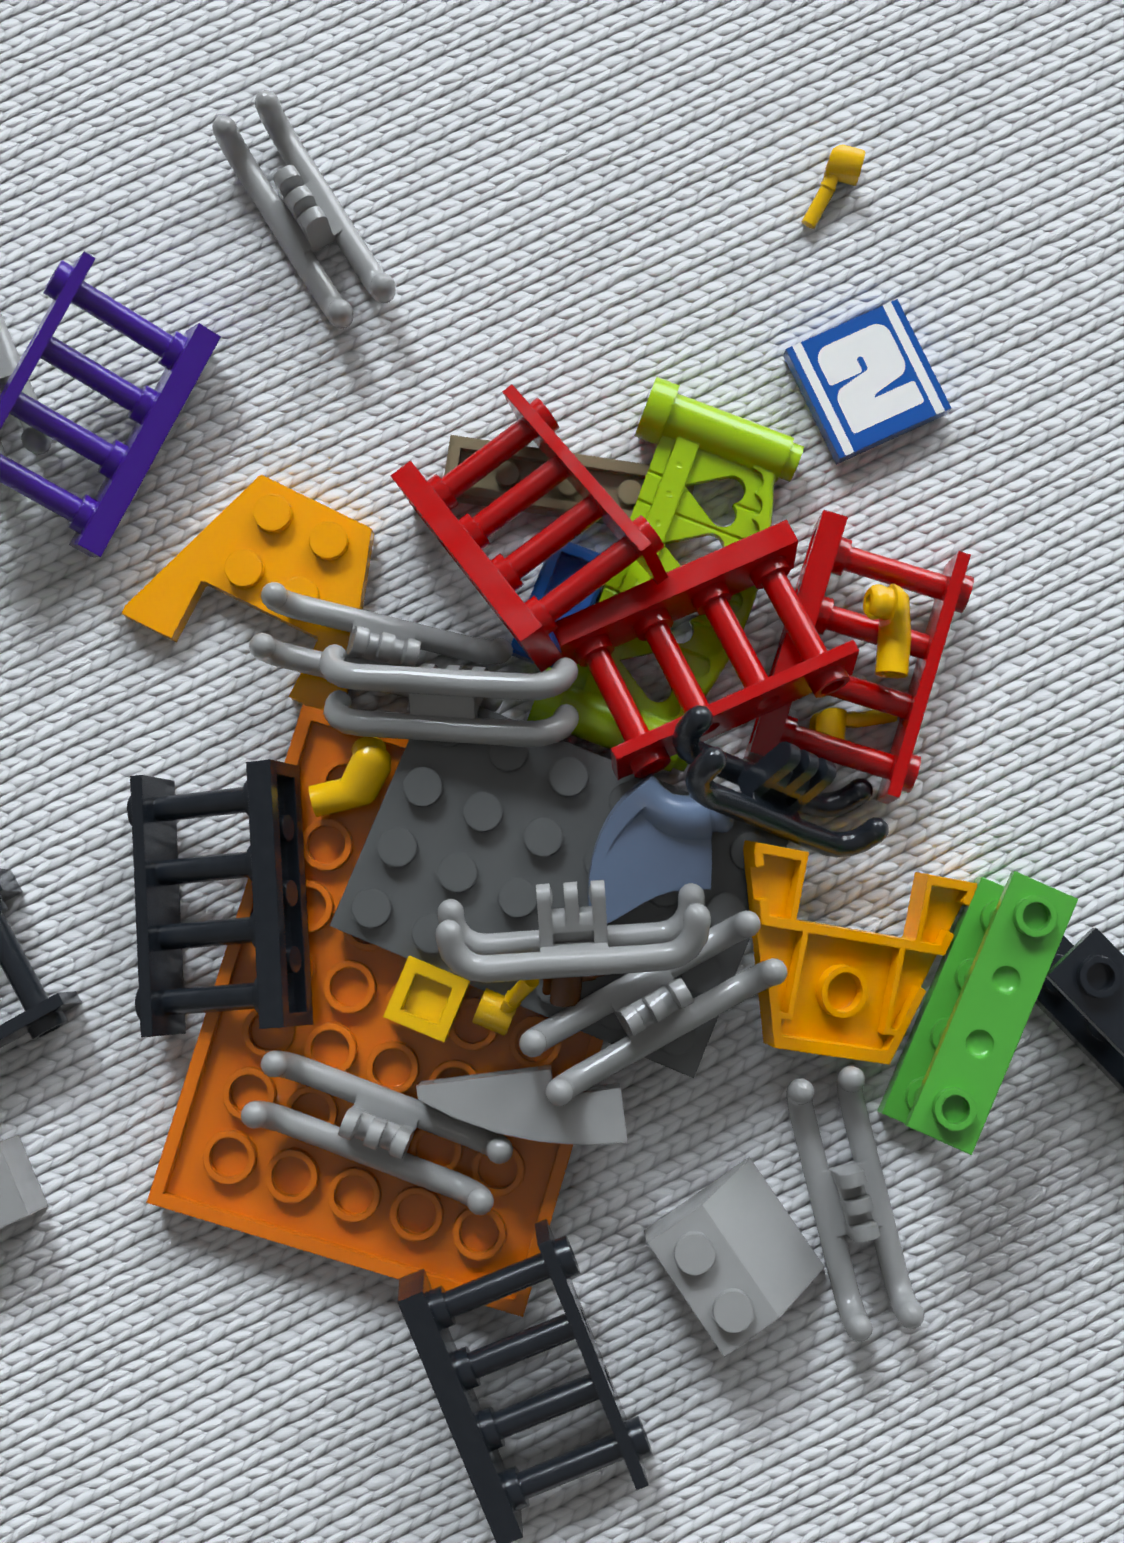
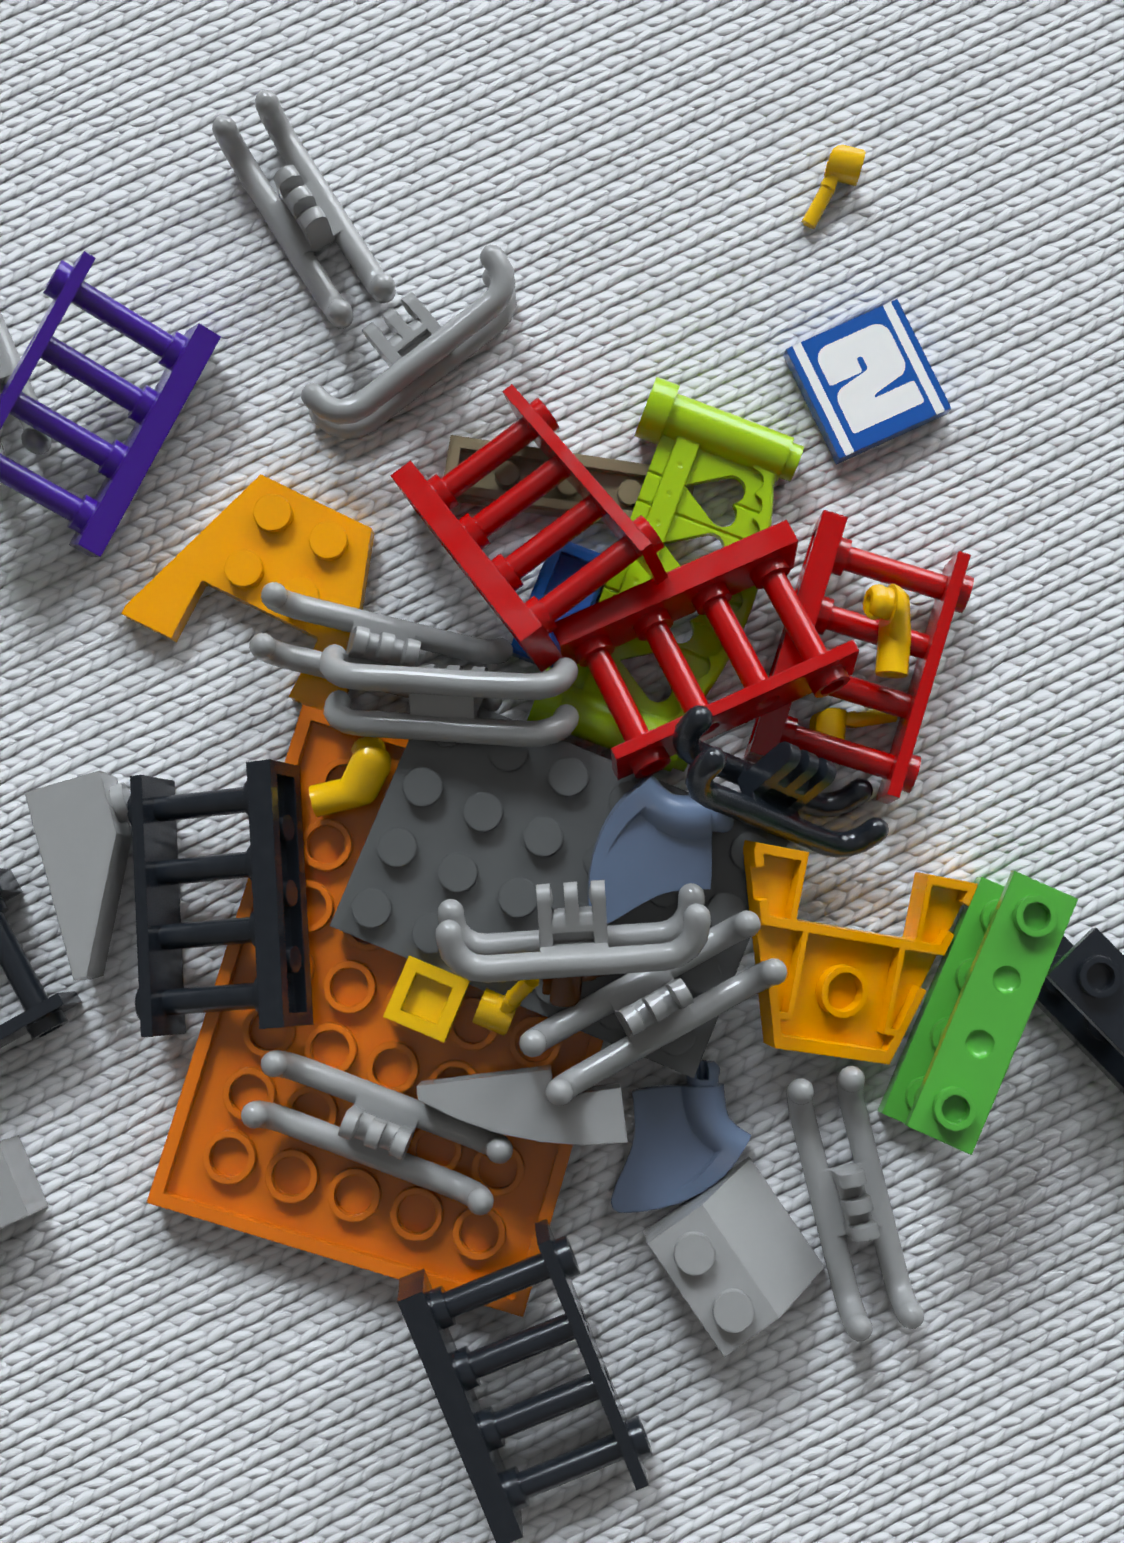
none -> light grey slope [24,771,132,980]
none -> light grey piece [301,244,517,439]
none -> sand blue arm [611,1060,751,1213]

